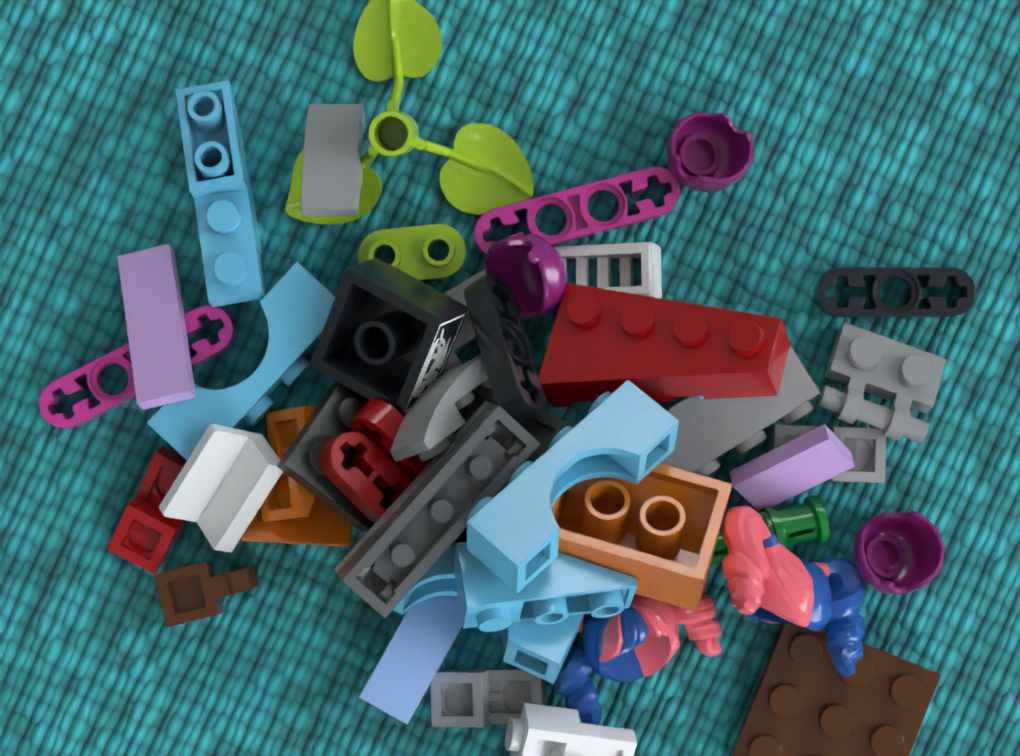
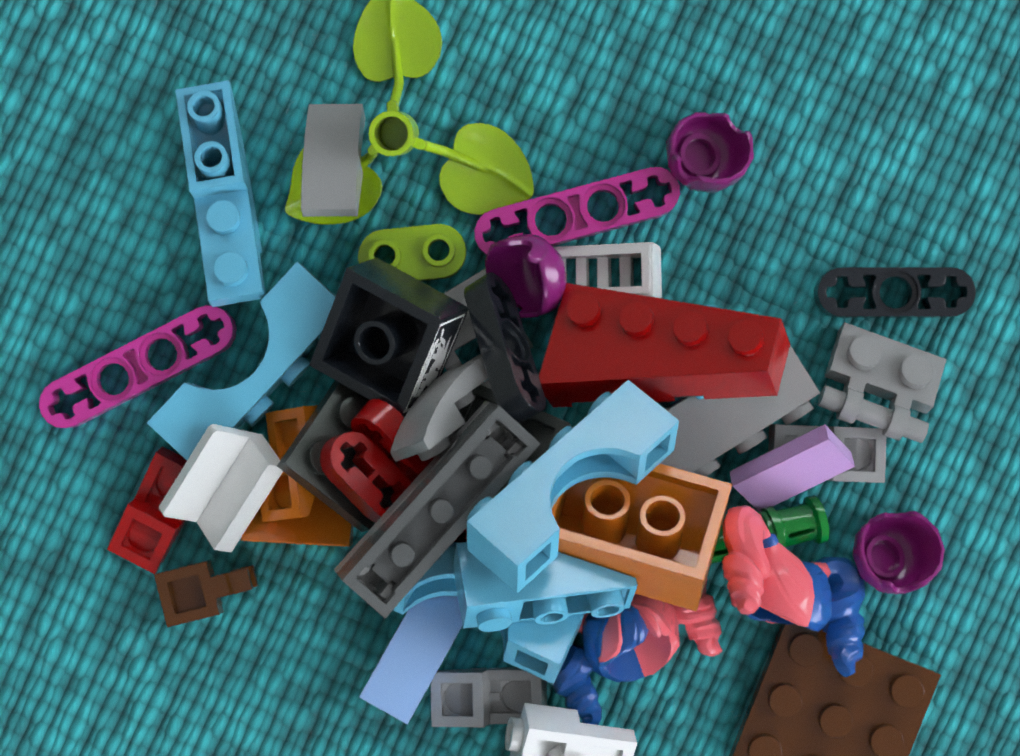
lavender tile [117,244,196,410] -> none

